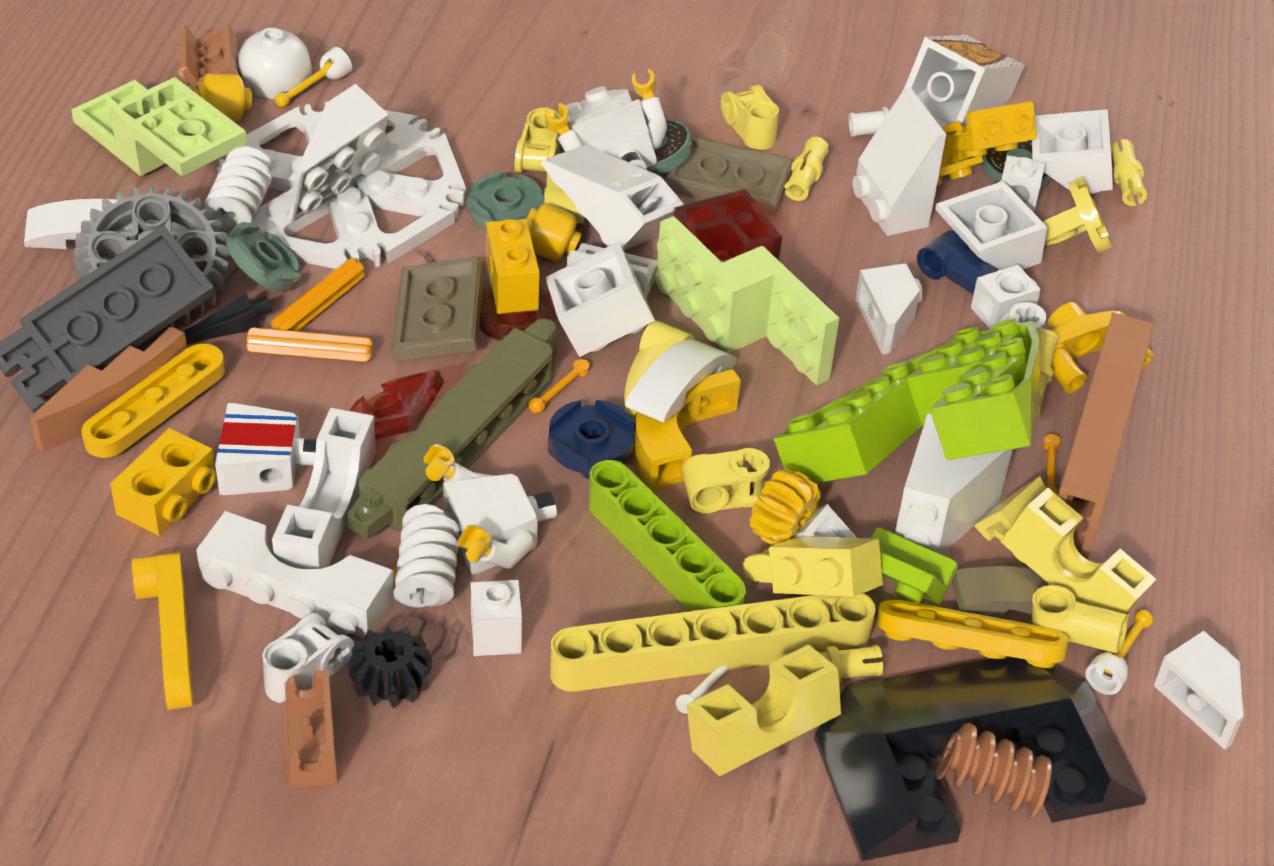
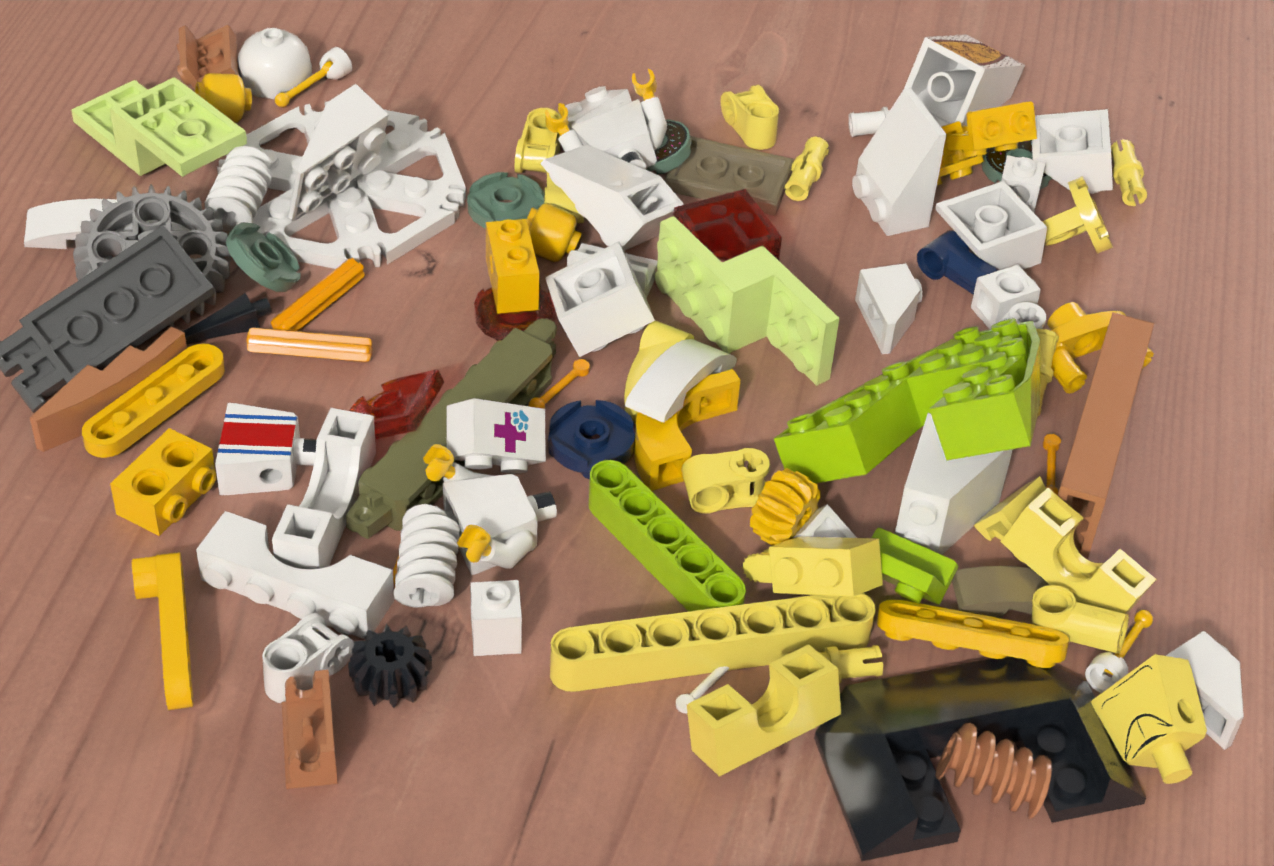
dark tan tile [392,257,484,361] -> none
none -> white brick [447,398,546,474]
none -> light yellow torso [1091,654,1207,784]

